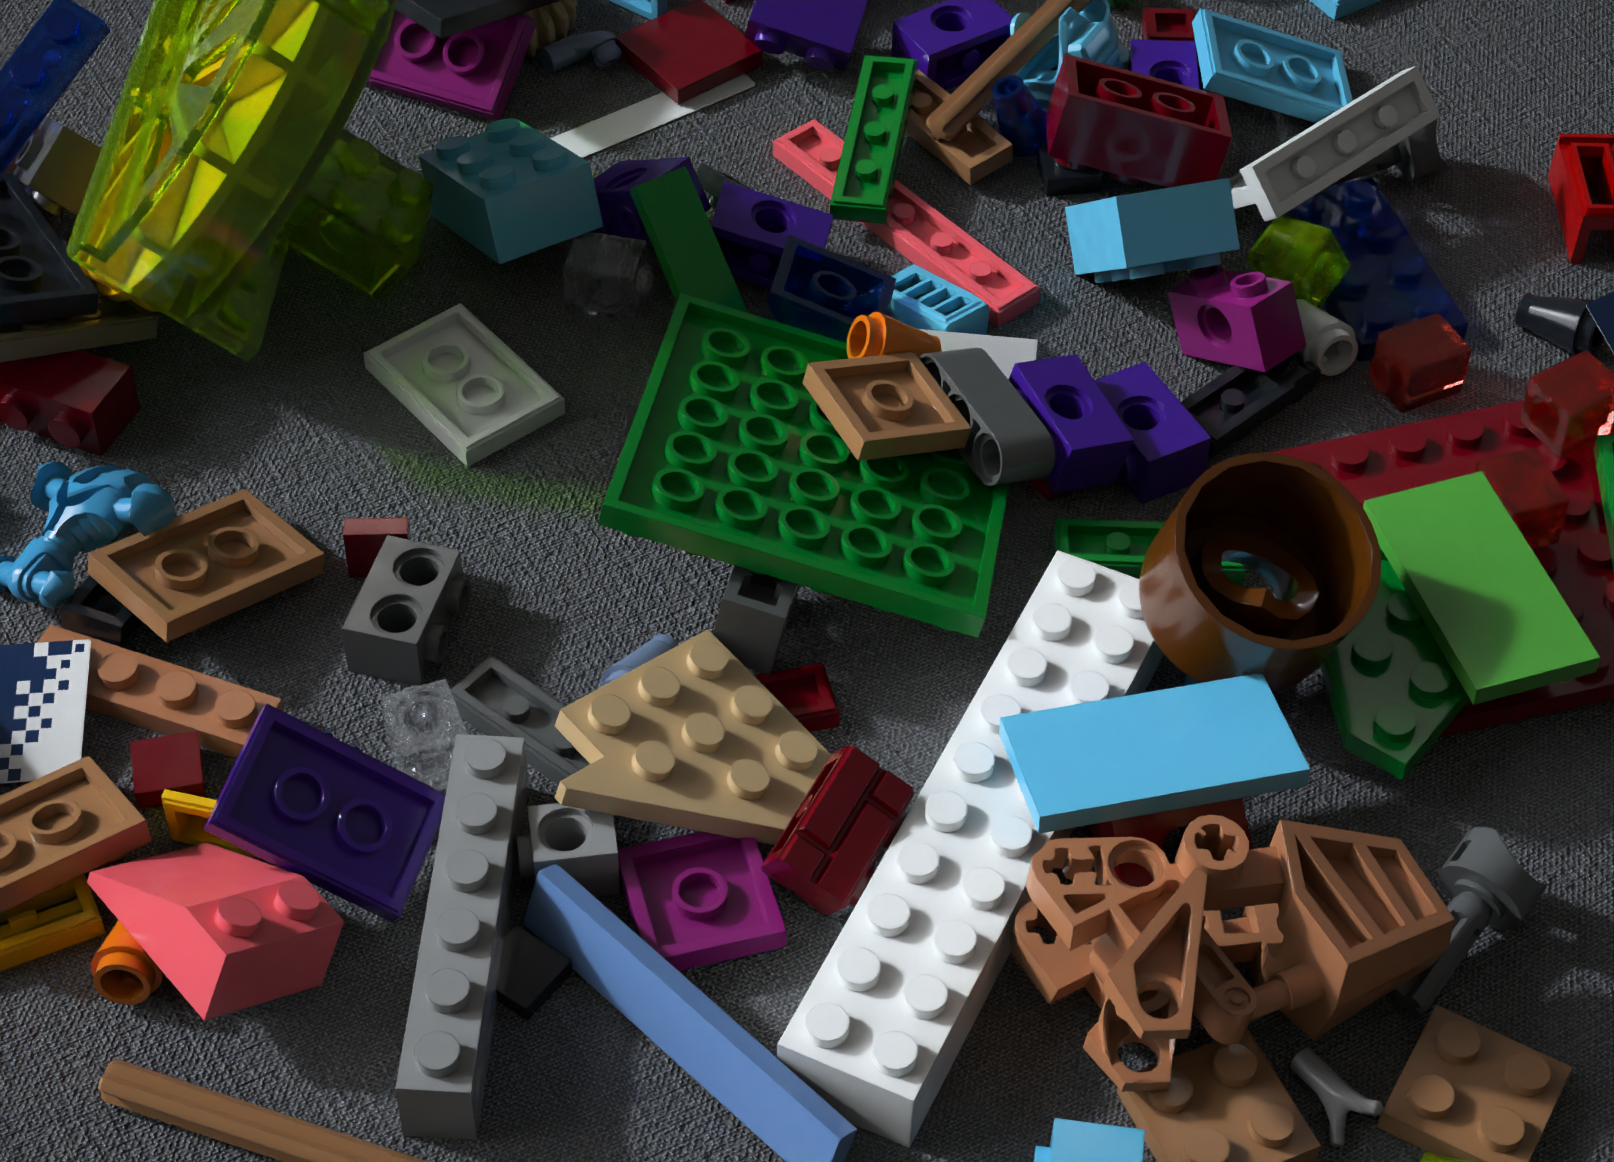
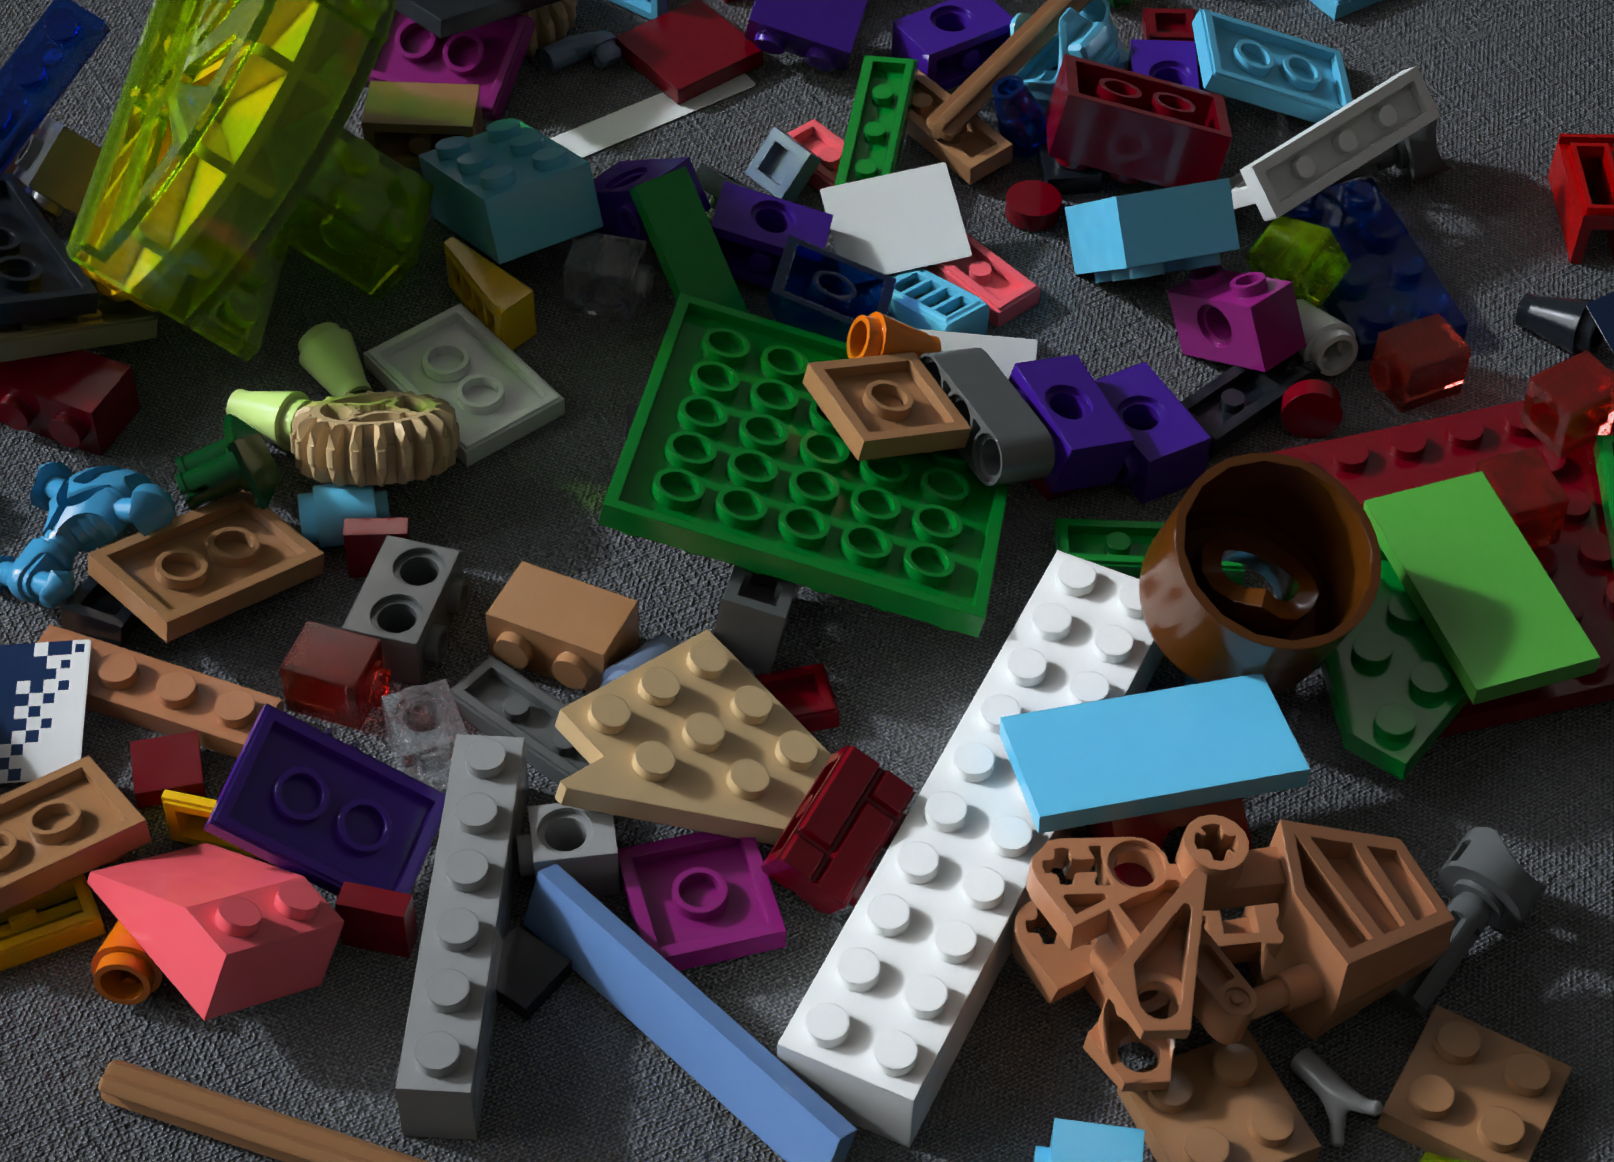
none -> dark green connector [175,414,281,511]
none -> yellowish green cone [226,389,312,451]
none -> clear red brick [280,620,391,730]
none -> tan gear [290,390,460,488]
none -> medium azure brick [297,483,390,548]
none -> yellowish green cone [298,322,373,397]
none -> dark red tile [335,881,418,958]
none -> brick [362,81,483,168]
none -> yellow slope [444,237,537,350]
none -> medium nougat brick [486,561,640,692]
none -> sand blue plate [744,126,822,203]
none -> white sticker [820,162,972,284]
none -> dark red tile [1005,180,1062,231]
none -> dark red tile [1281,379,1343,439]

